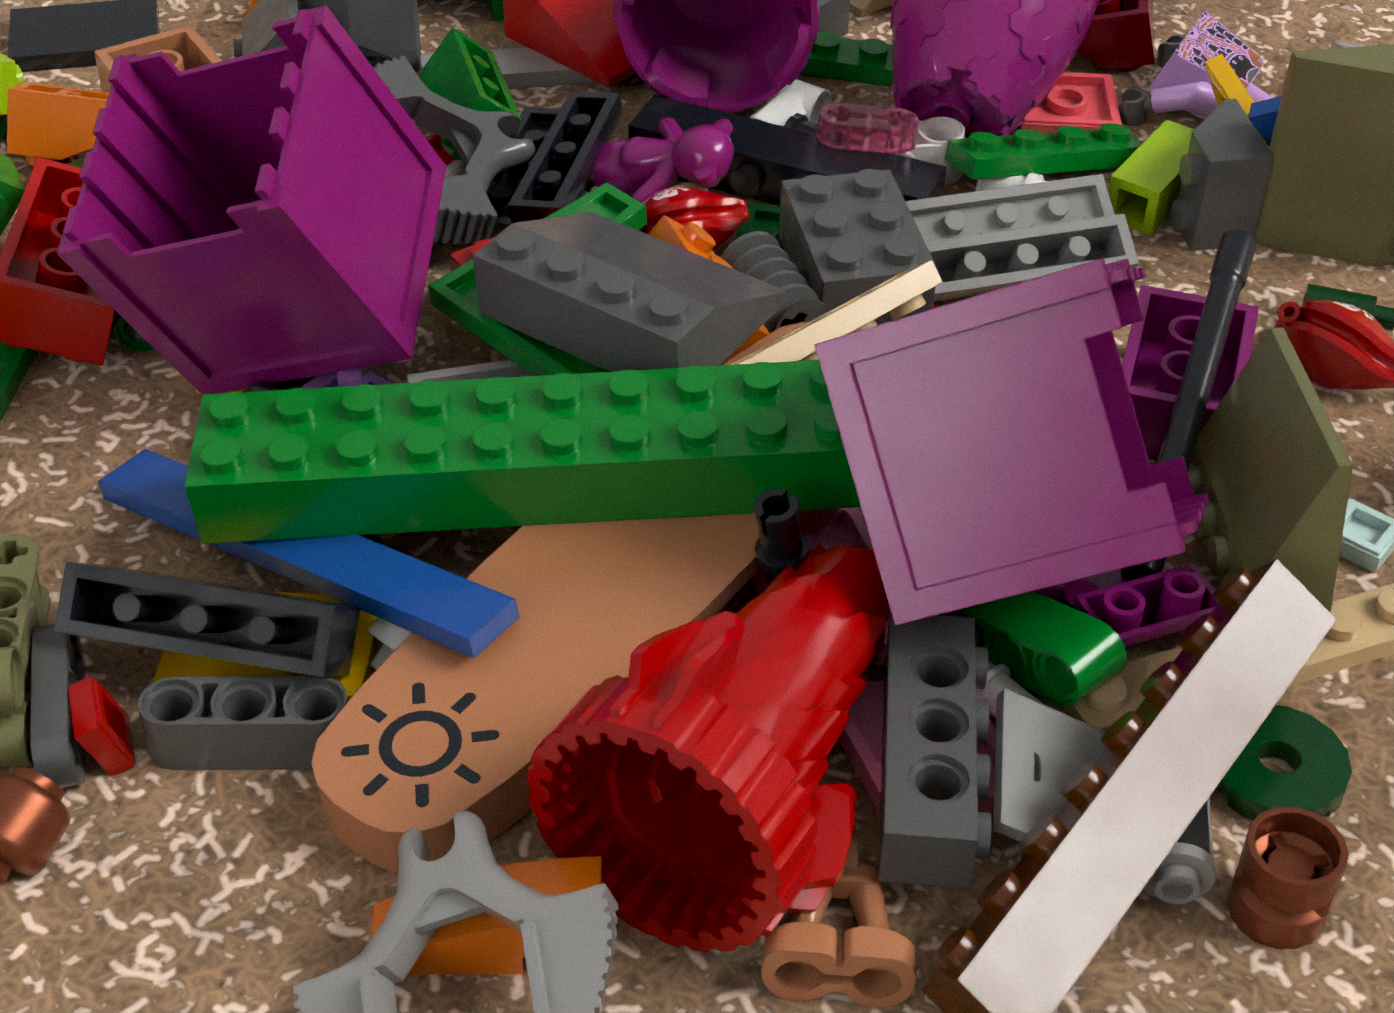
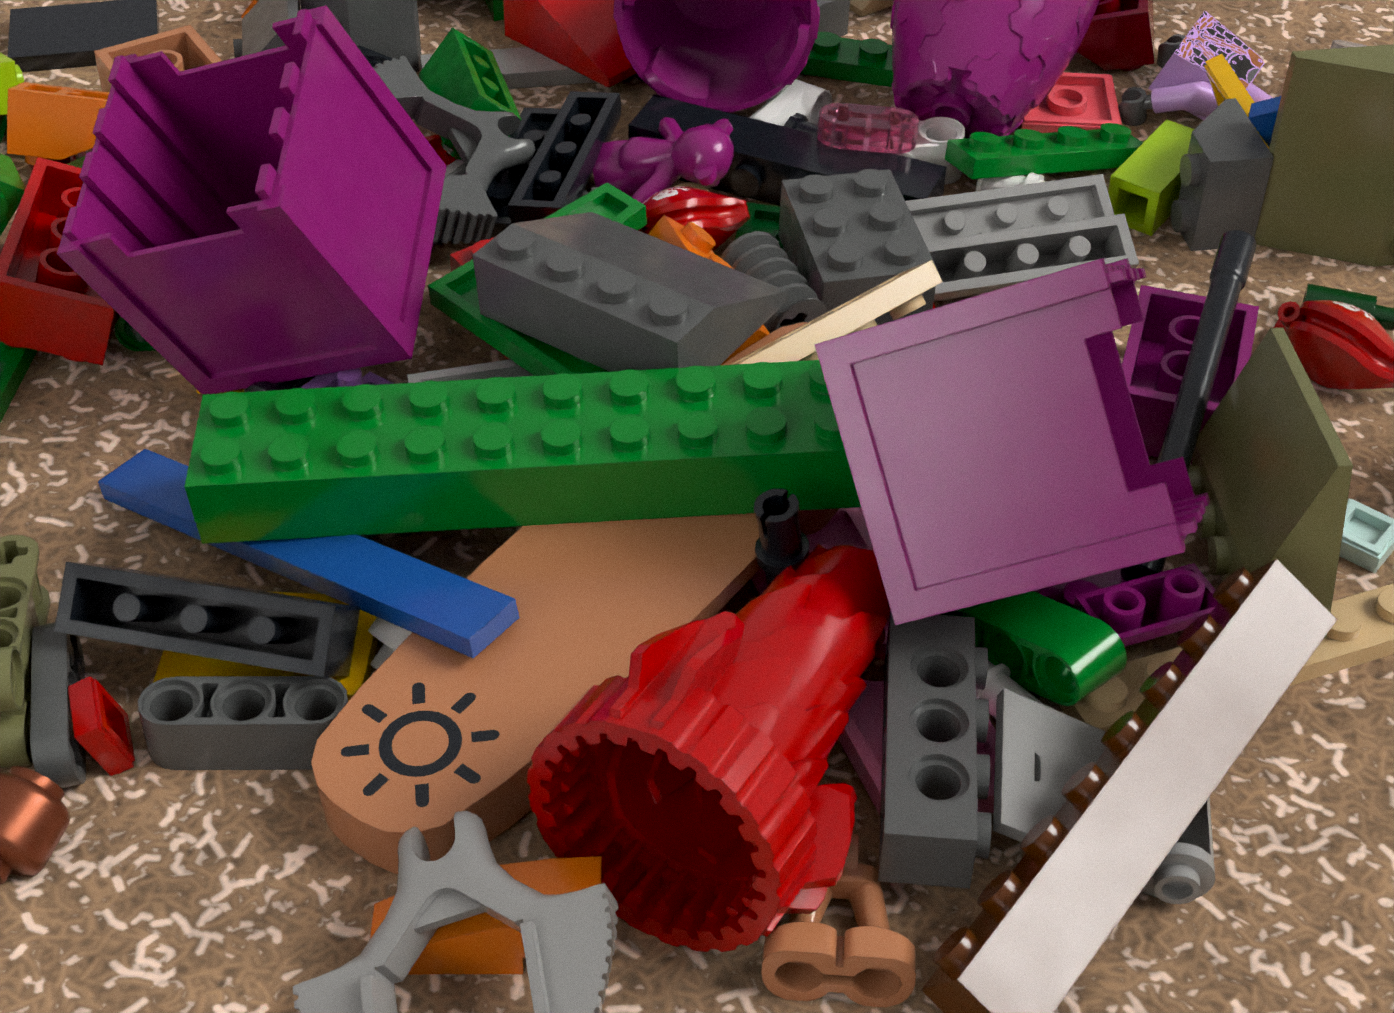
dark green tile [1214,705,1352,820] -> none
copper wheel [1227,807,1349,949] -> none

